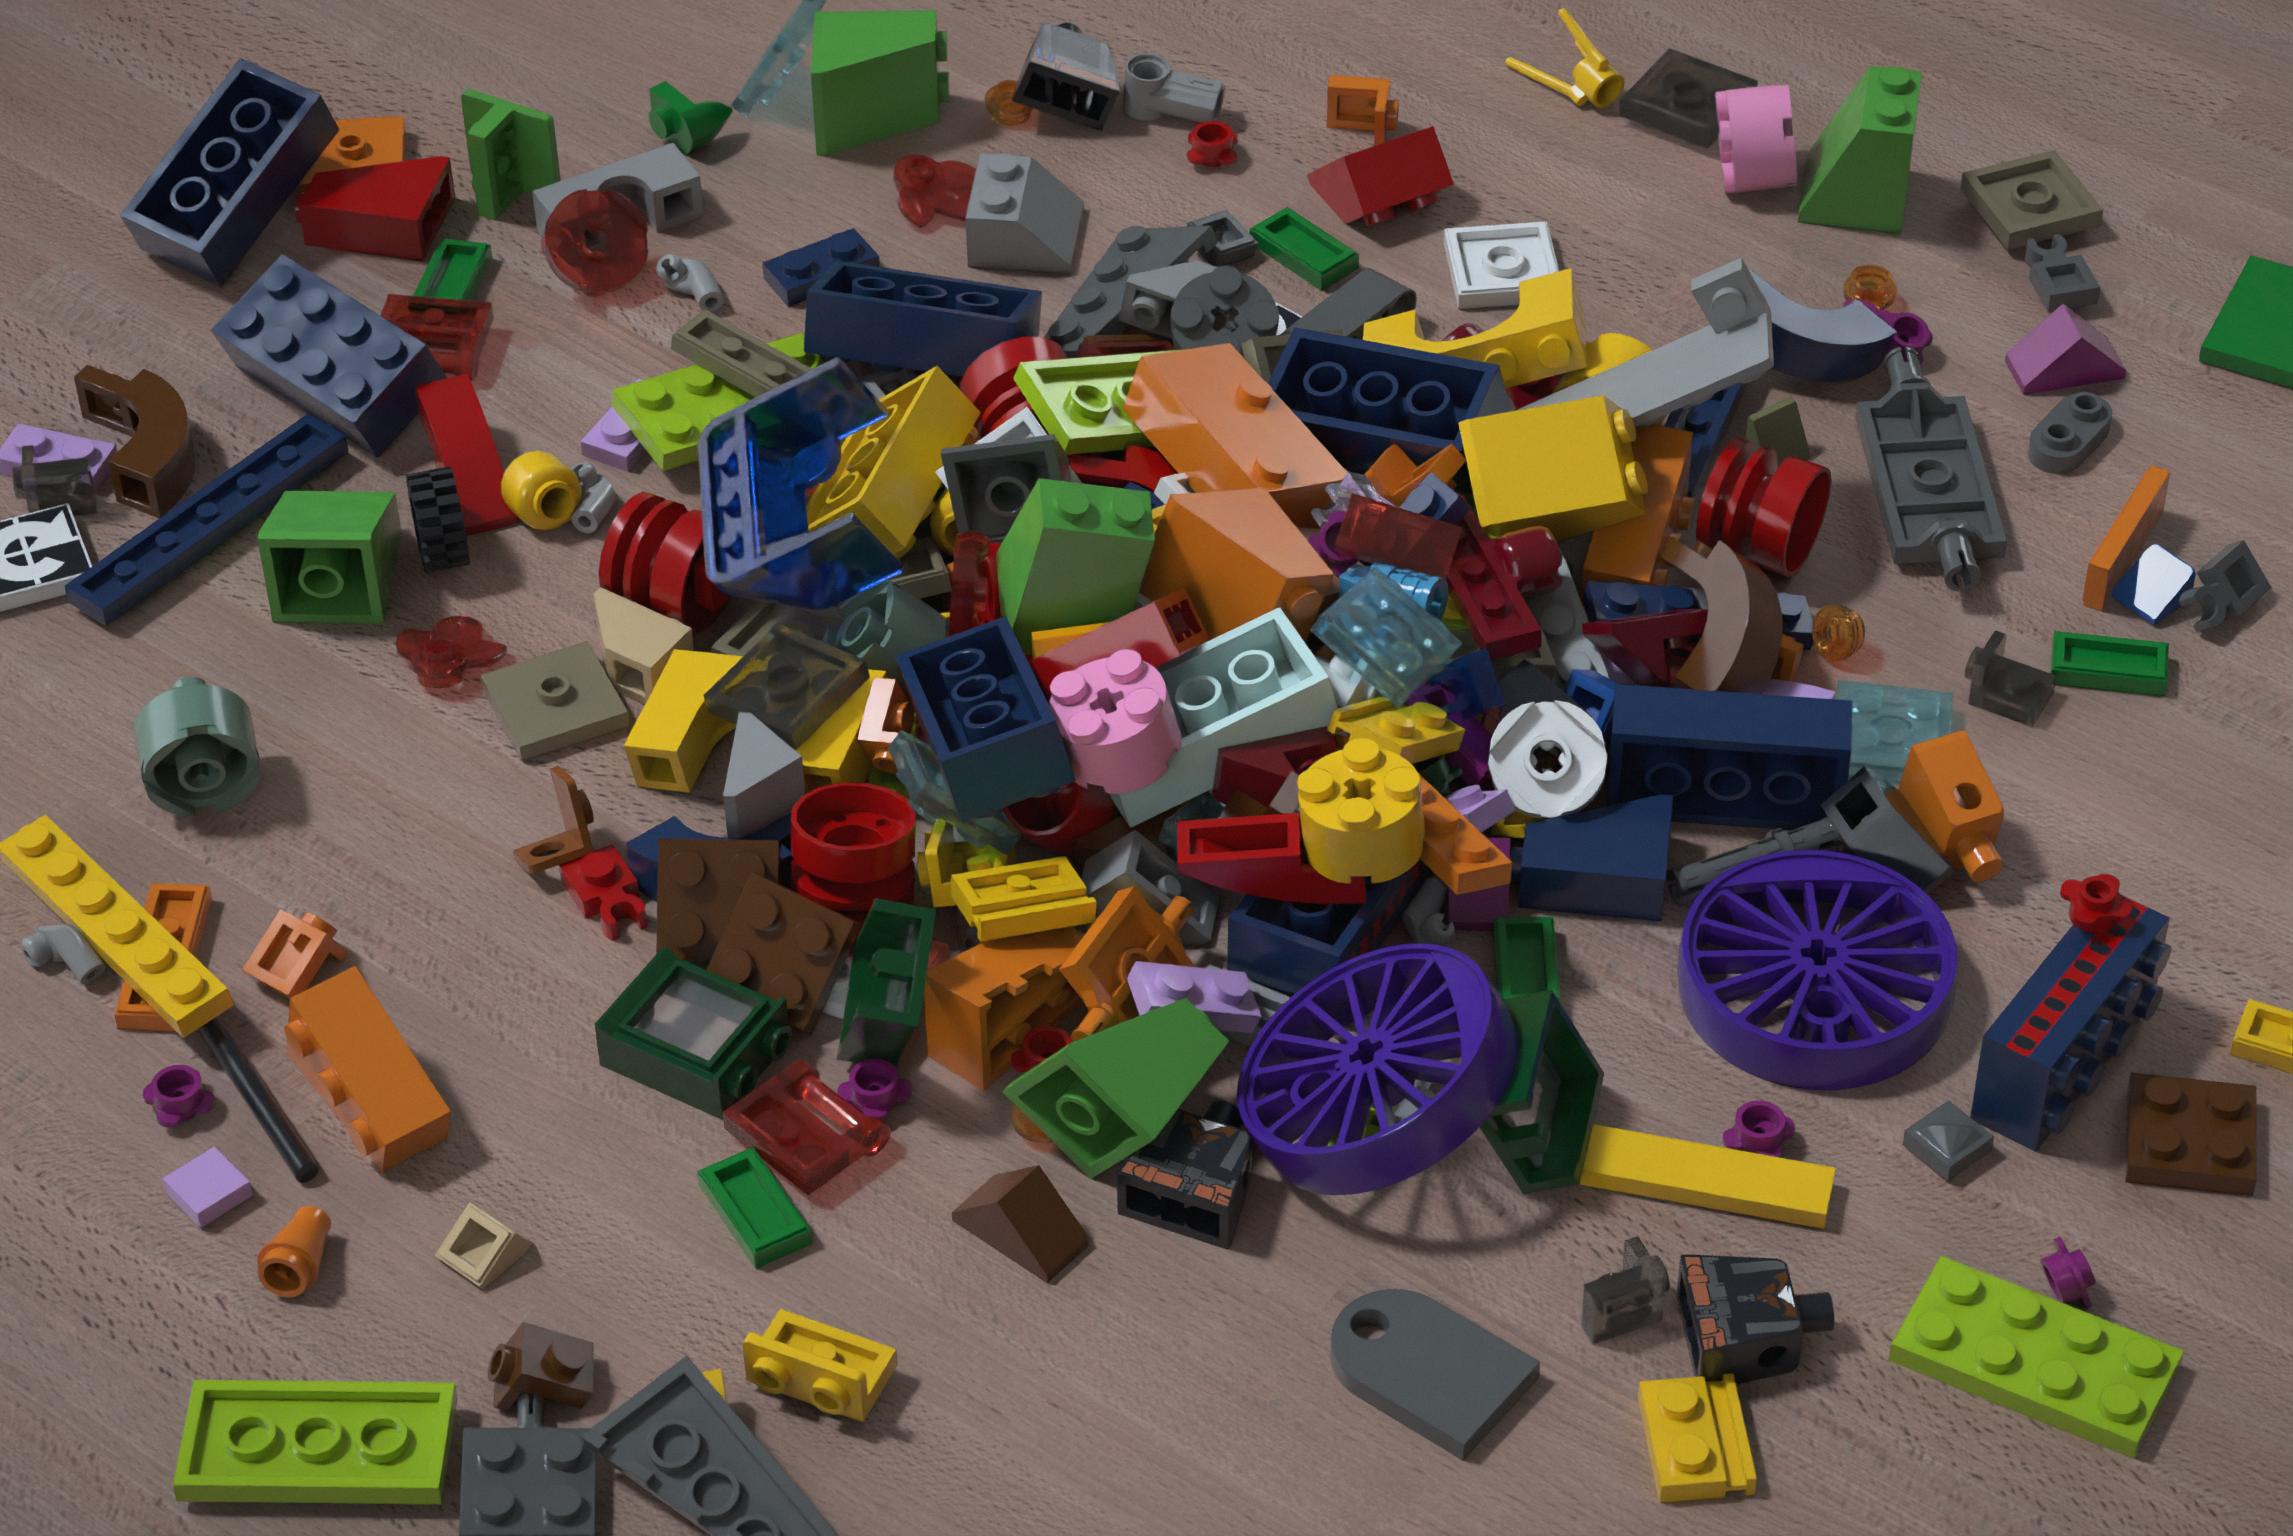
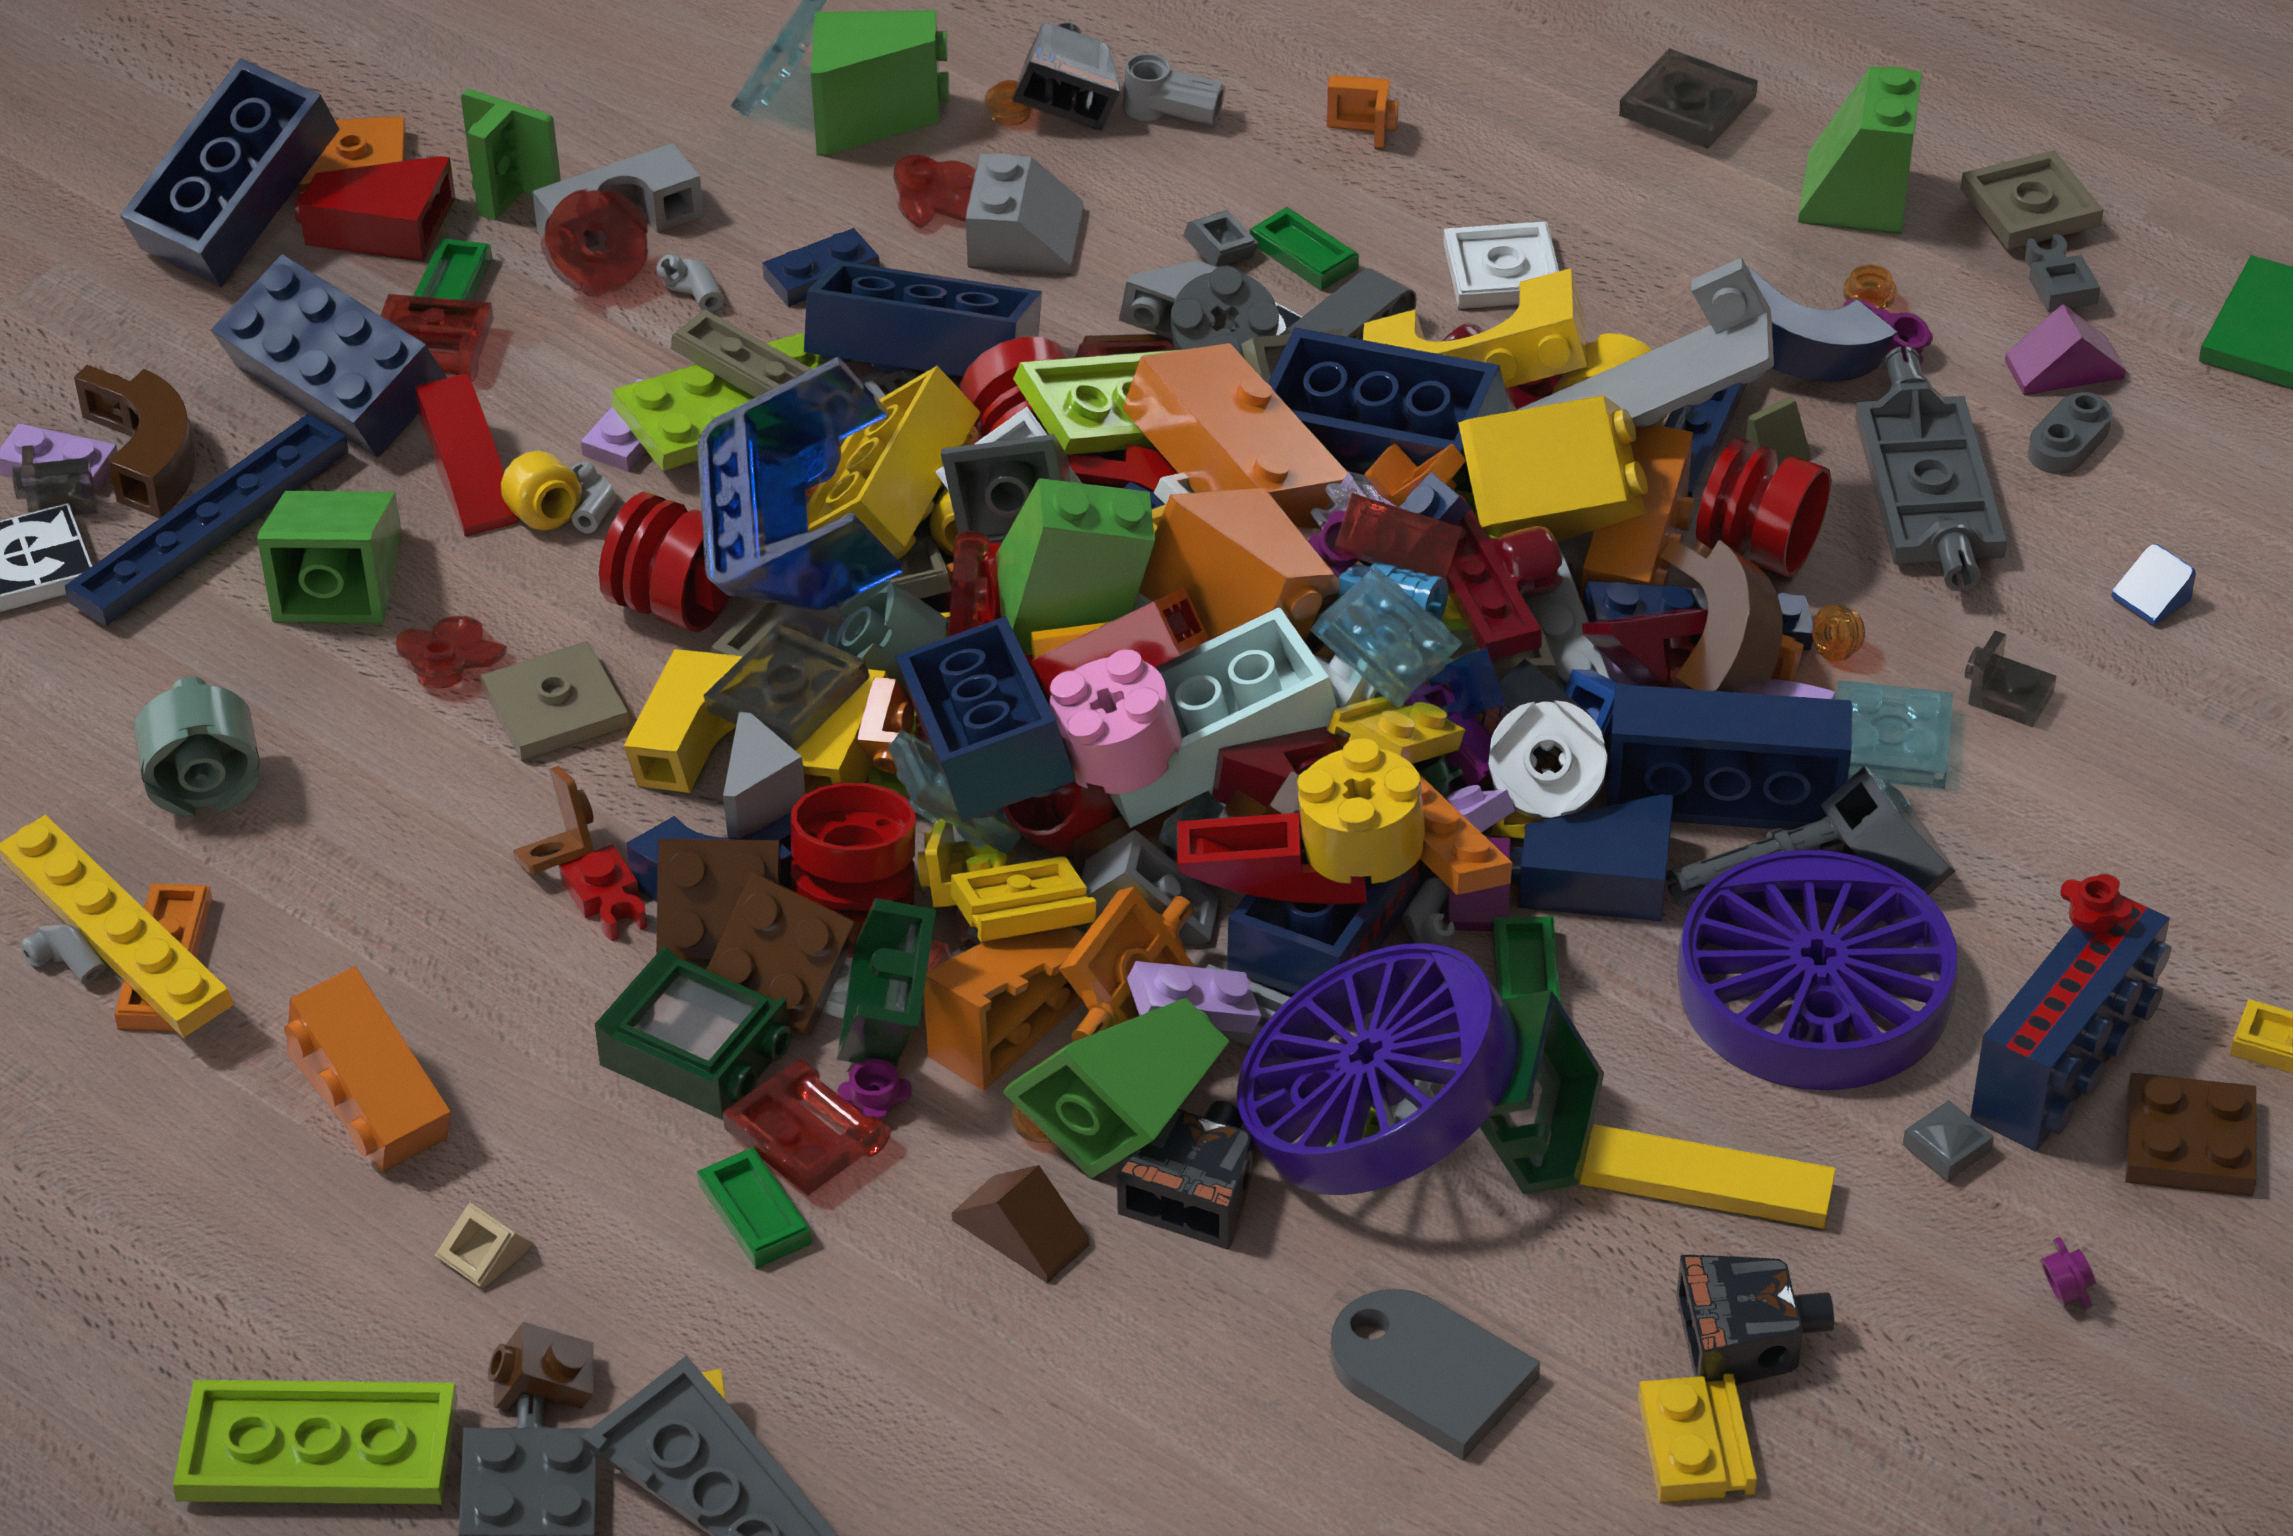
magenta plate [142,1065,215,1127] -> none
lavender tile [162,1147,253,1228] -> none
black bar [198,1016,319,1183] -> none
orange bracket [242,909,348,999] -> none
orange cone [257,1206,331,1298] -> none
black tyre [406,466,470,573] -> none
tan slope [593,587,694,705] -> none
green plate [649,81,733,155] -> none
yellow bracket [742,1309,898,1422] -> none
red plate [1011,1026,1072,1072] -> none
dark grey wing [1044,226,1218,359] -> none
red plate [1187,121,1238,167] -> none
red slope [1307,126,1454,227] -> none
yellow plant [1505,8,1625,108] -> none
clear smoke bracket [1581,1236,1670,1344] -> none
bright pink brick [1715,84,1797,194] -> none
magenta plate [1723,1100,1795,1158] -> none
lime plate [1889,1255,2184,1459] -> none
orange torso [1898,730,2004,882] -> none
green tile [2050,631,2169,696] -> none
orange tile [2082,465,2171,612] -> none
dark grey plate [2179,540,2272,631] -> none

